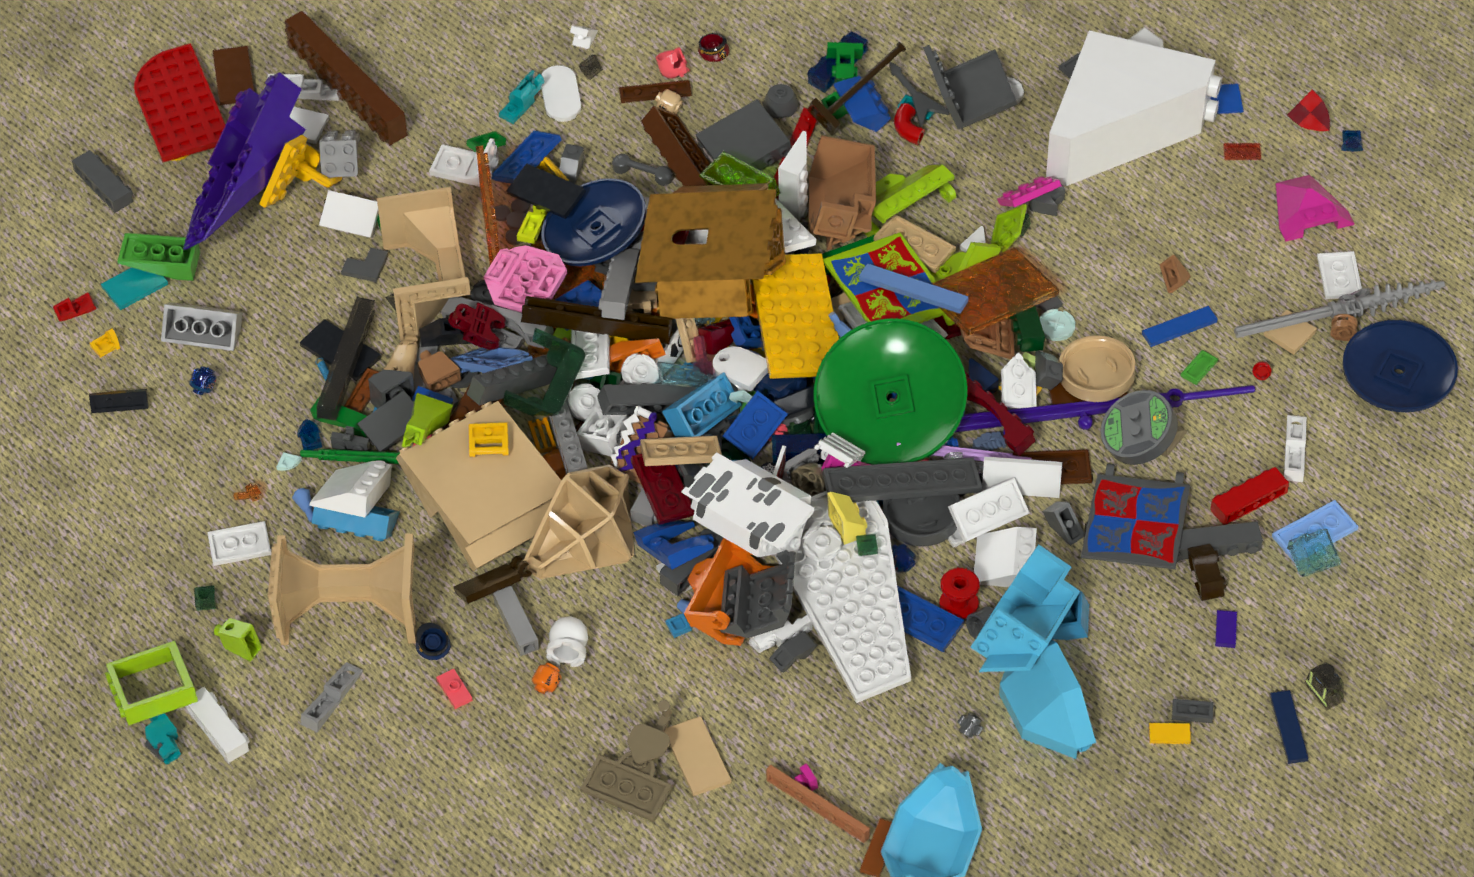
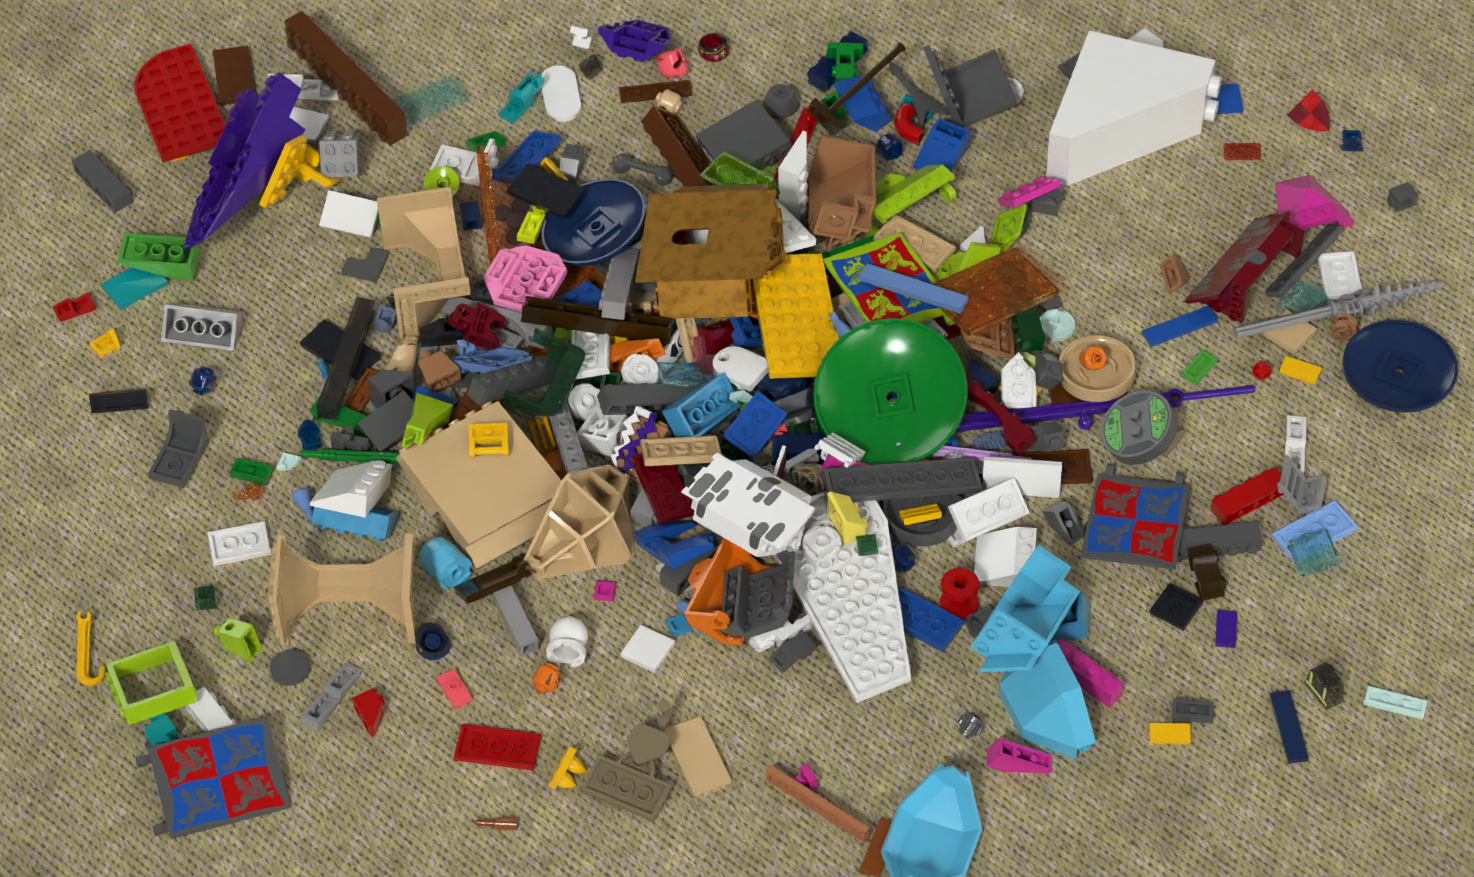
none -> yellow piece [77,611,105,686]
none -> flag [135,717,291,839]
none -> dark grey bracket [148,409,209,488]
none -> green plate [229,458,273,485]
none -> dark grey tile [270,649,310,686]
none -> red slope [352,688,385,737]
none -> sand blue plate [374,305,397,333]
none -> clear light blue tile [392,75,469,126]
none -> medium azure piece [419,537,472,590]
none -> lime dish [424,166,460,197]
none -> red tile [454,724,541,771]
none -> light blue tile [457,339,477,355]
none -> dark blue brick [460,201,482,231]
none -> dark orange axle [476,817,518,830]
none -> yellow tile [547,746,588,789]
none -> dark pink tile [594,581,616,601]
none -> dark purple wedge [598,19,671,62]
none -> white tile [620,625,675,673]
none -> clear blue head [876,134,903,161]
none -> yellow tile [899,503,942,525]
none -> blue slope [913,118,971,172]
none -> dark pink slope [987,738,1052,773]
none -> dark grey slope [1028,421,1064,452]
none -> dark pink brick [1057,638,1124,708]
none -> orange head [1079,346,1107,371]
none -> black tile [1149,583,1204,631]
none -> dark red panel [1184,211,1304,323]
none -> dark grey tile [1265,224,1344,298]
none -> clear light blue slope [1277,281,1331,323]
none -> light grey plate [1277,455,1327,514]
none -> yellow tile [1279,356,1322,385]
none -> light aqua tile [1363,686,1428,720]
none -> dark grey brick [1387,182,1418,212]

